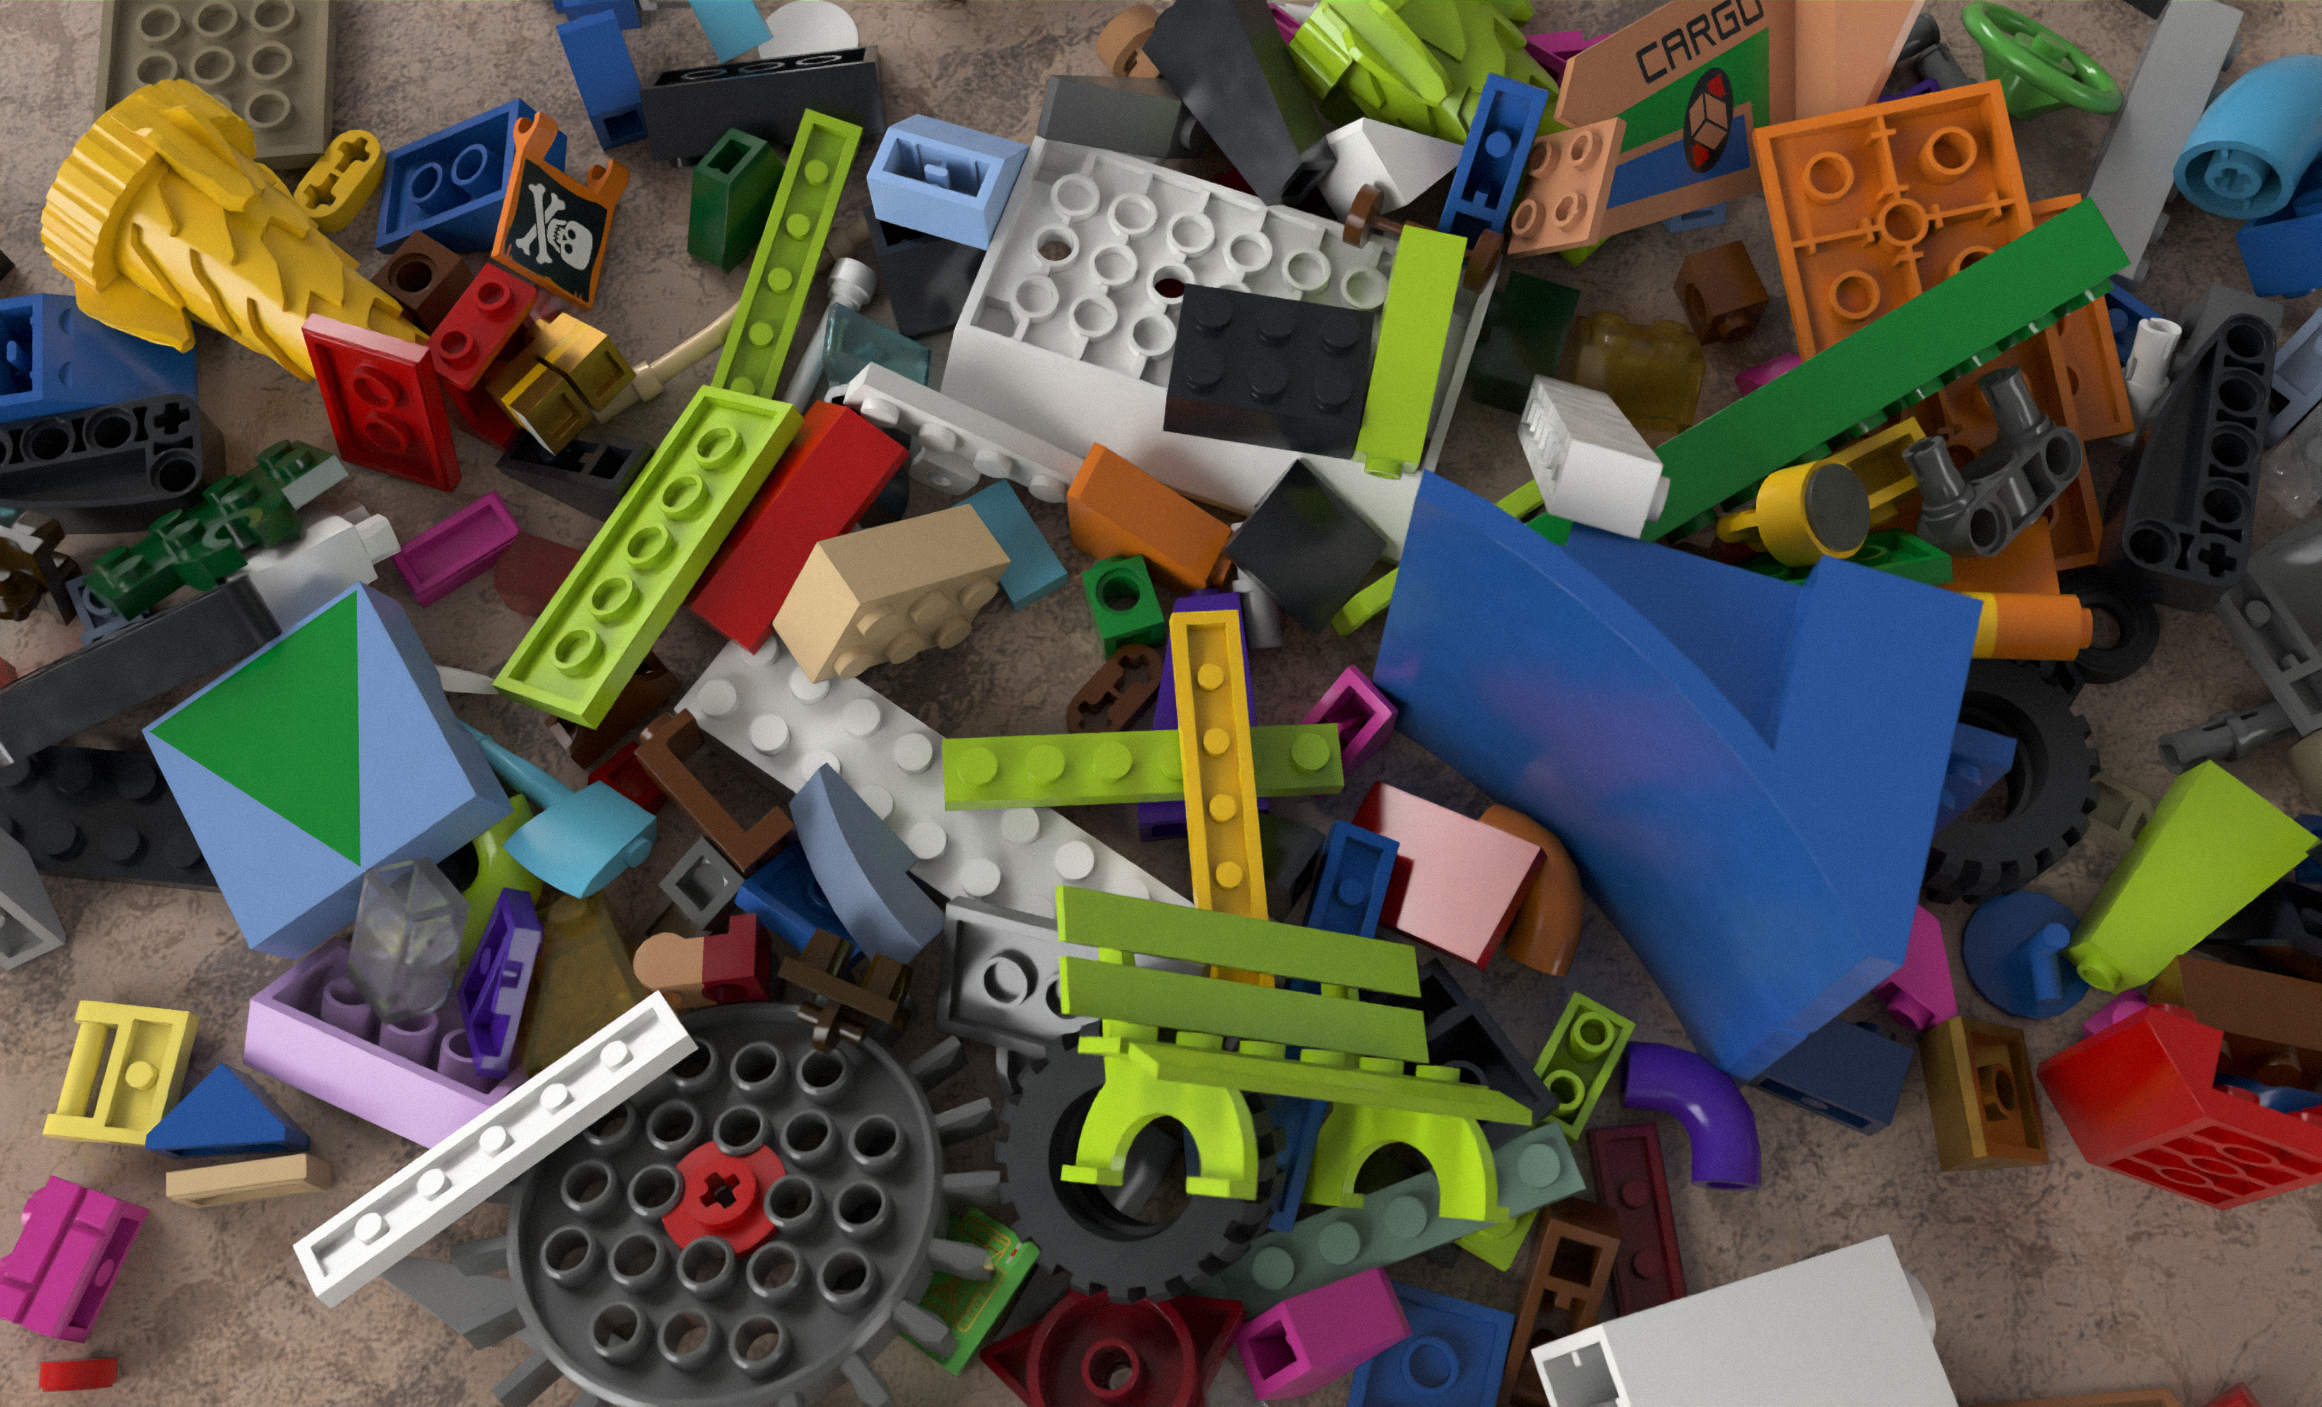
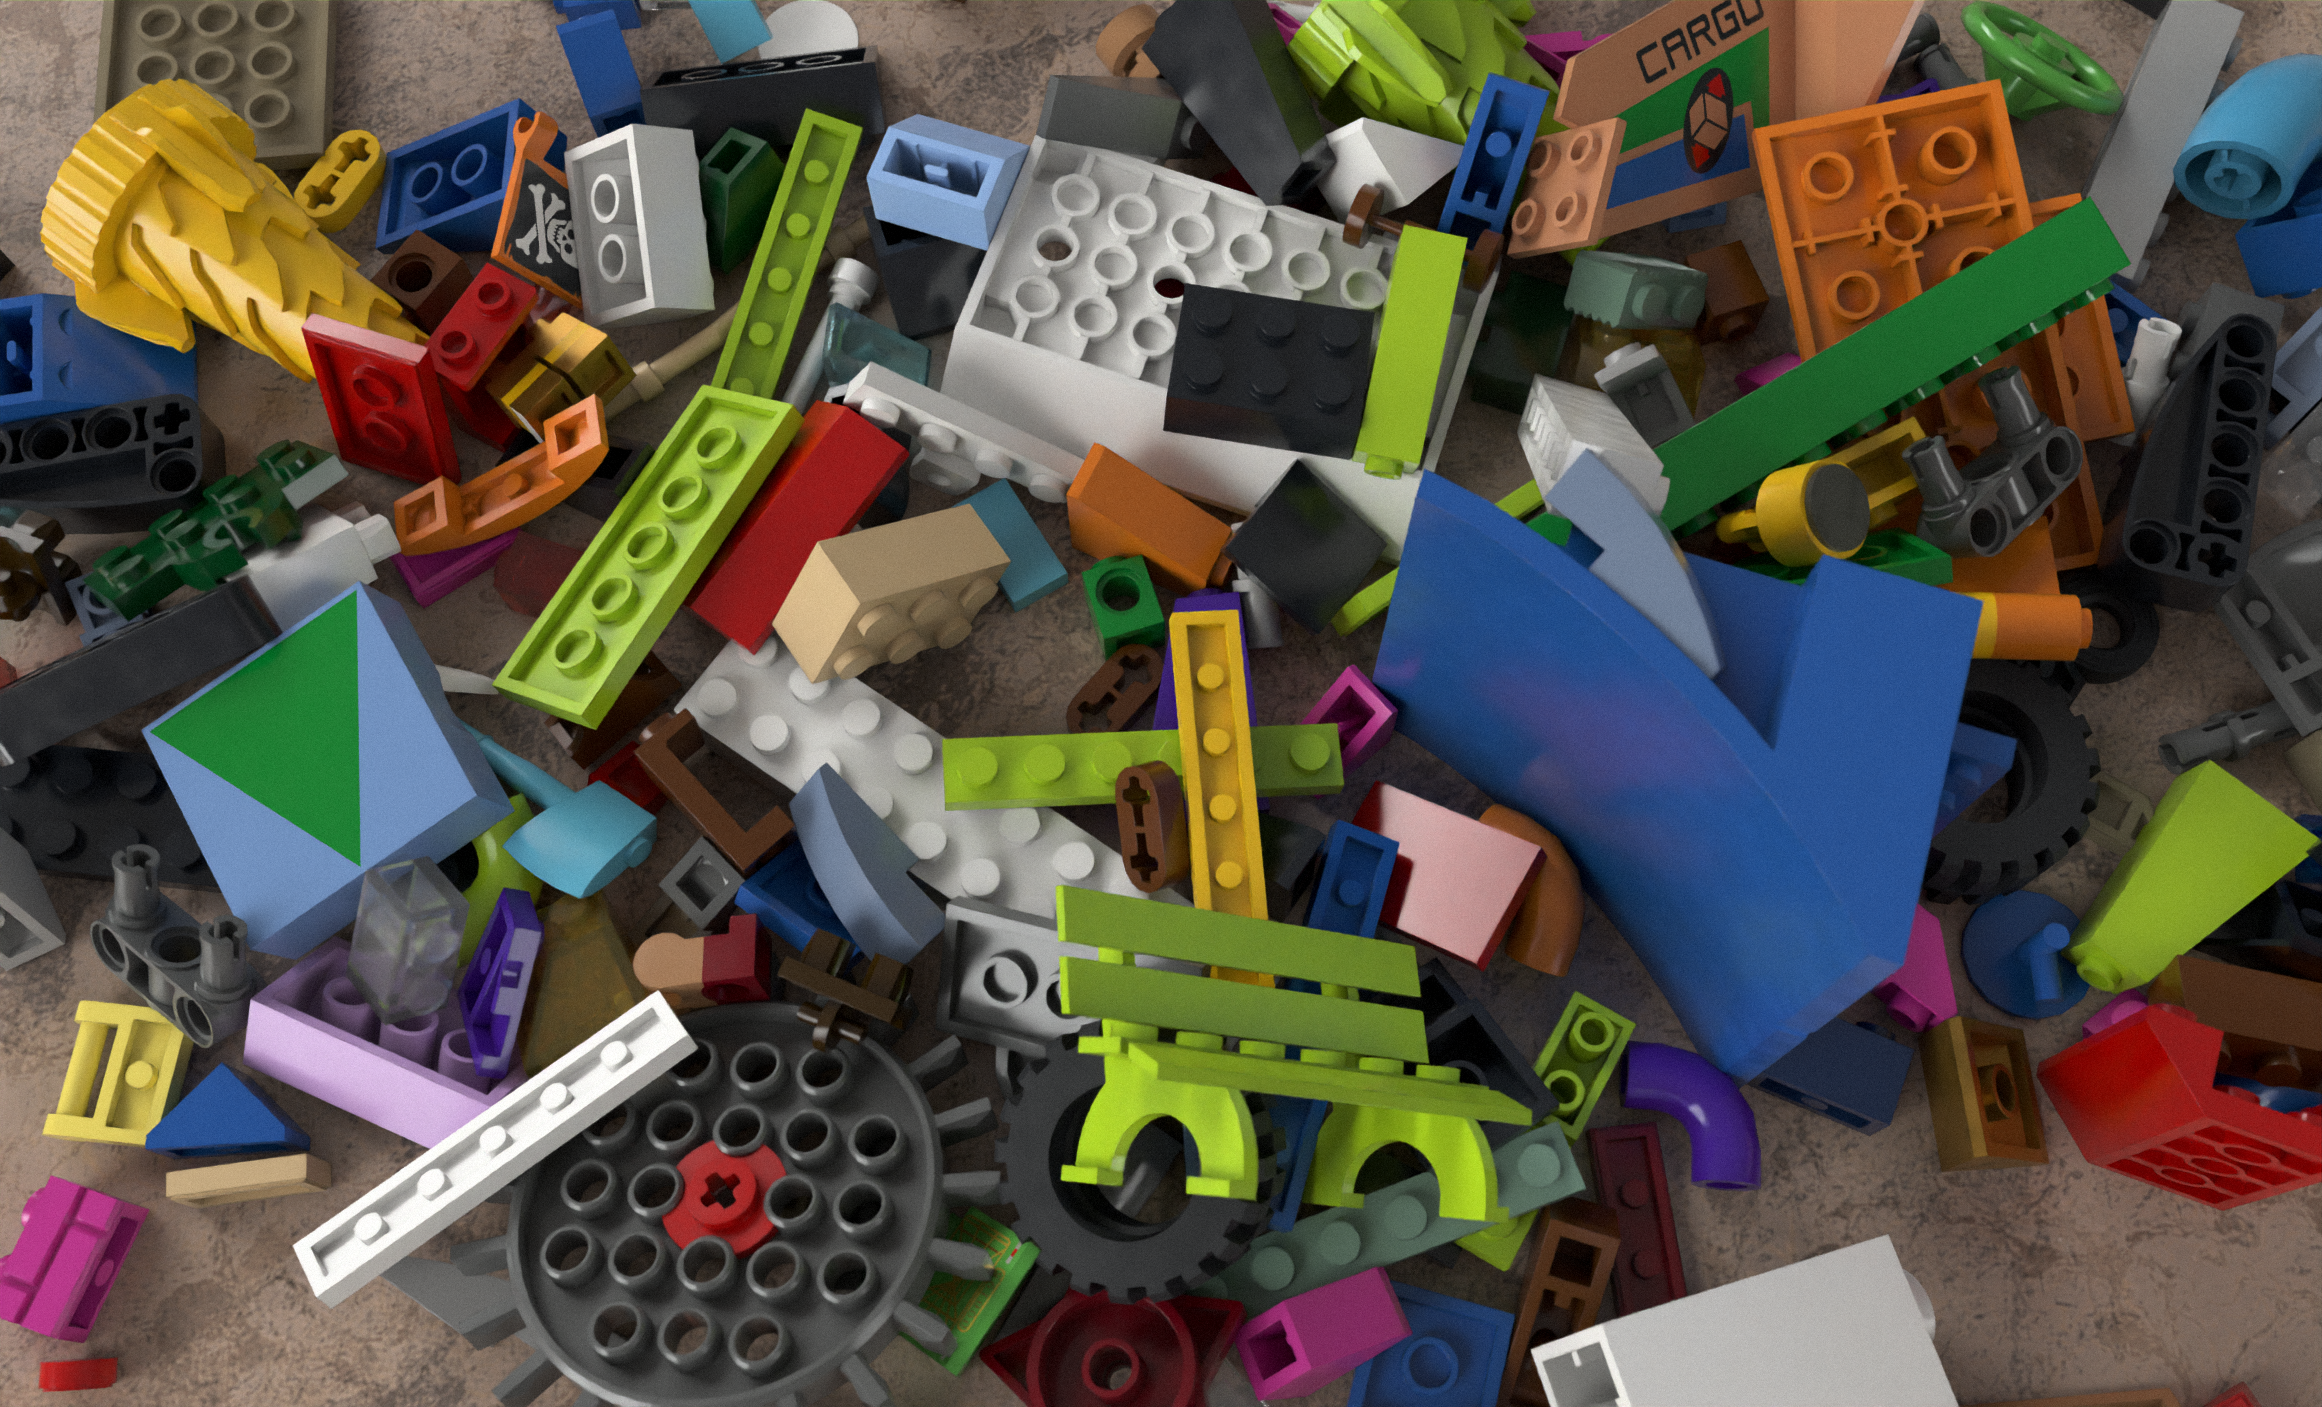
none -> dark grey piece [90,844,267,1048]
none -> orange slope [394,394,609,557]
none -> white slope [564,124,715,330]
none -> reddish brown beam [1115,760,1190,893]
none -> sand blue slope [1544,448,1728,680]
none -> sand green brick [1564,249,1709,331]
none -> light grey bracket [1594,342,1696,450]

